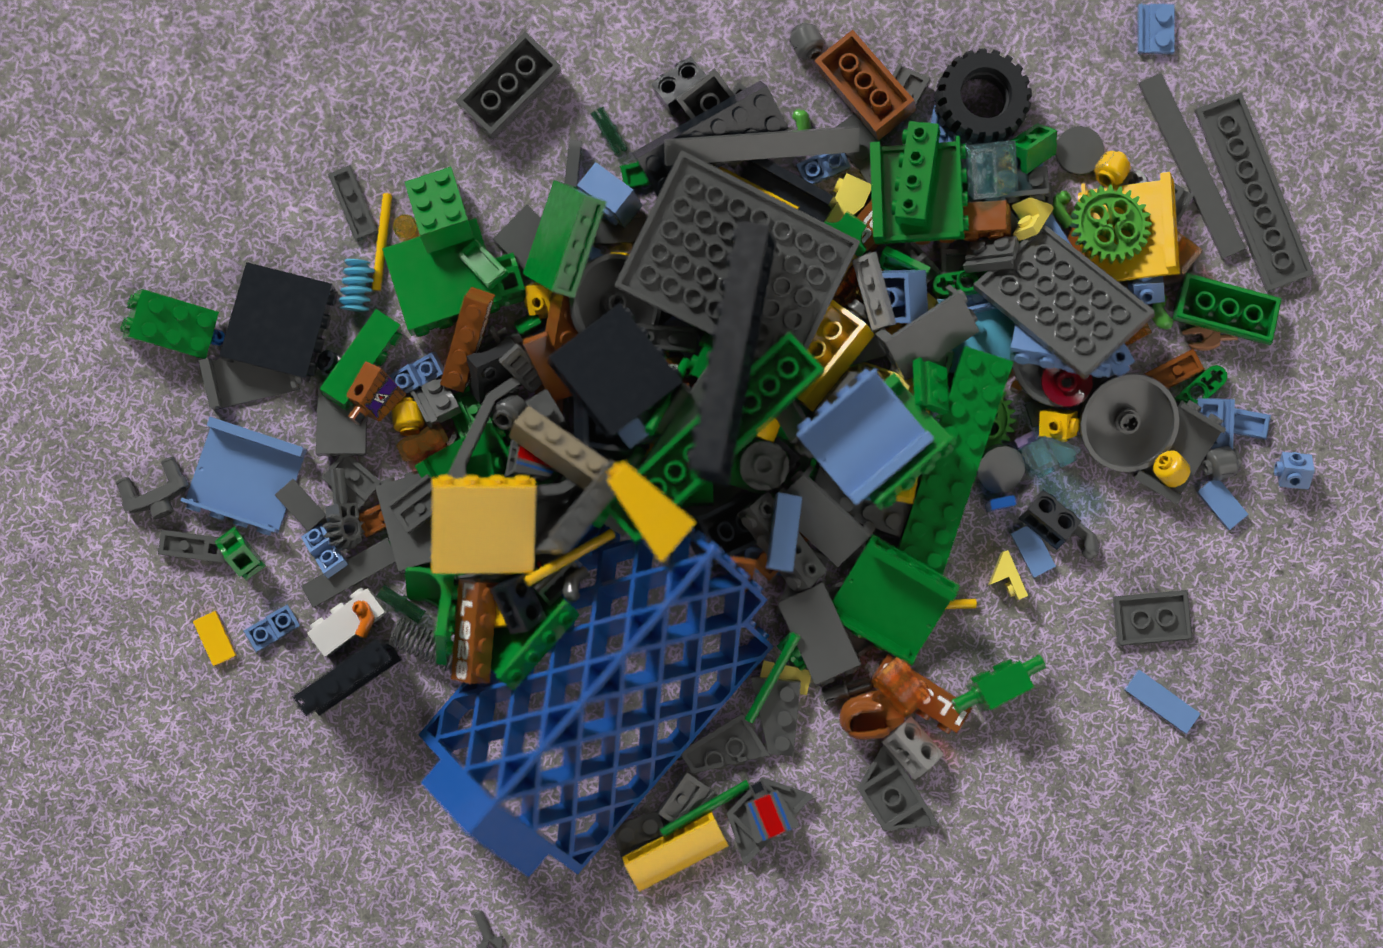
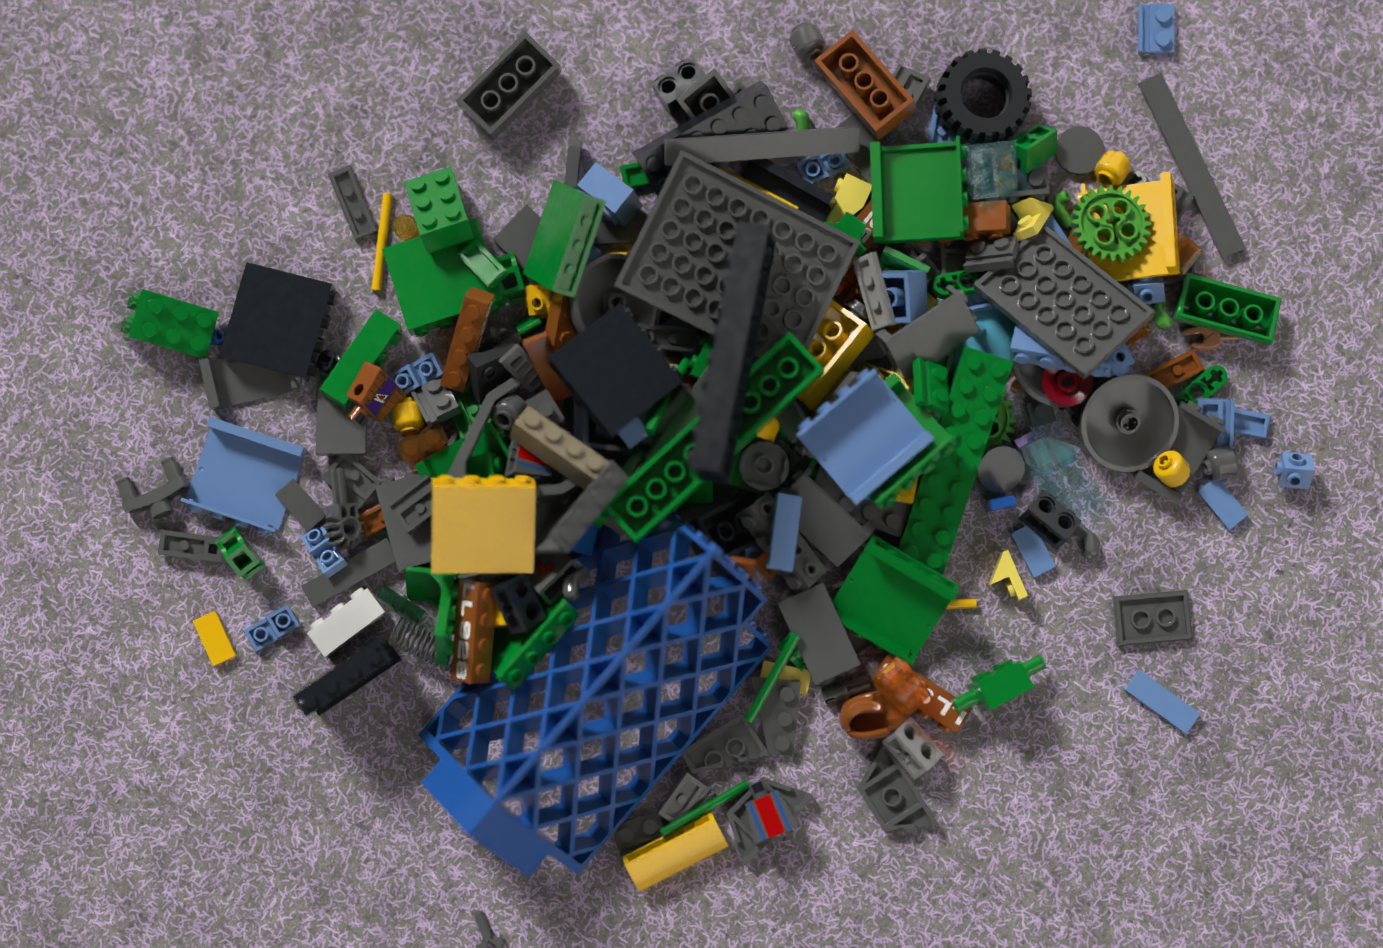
medium azure piece [339,259,375,312] -> none
orange arm [352,601,375,639] -> none
yellow bar [524,528,616,586] -> none
clear green pin [590,106,629,157] -> none
yellow slope [606,461,696,562] -> none
green brick [891,121,940,227] -> none
yellow brick [1039,408,1080,442] -> none
dark grey plate [1194,92,1314,292] -> none

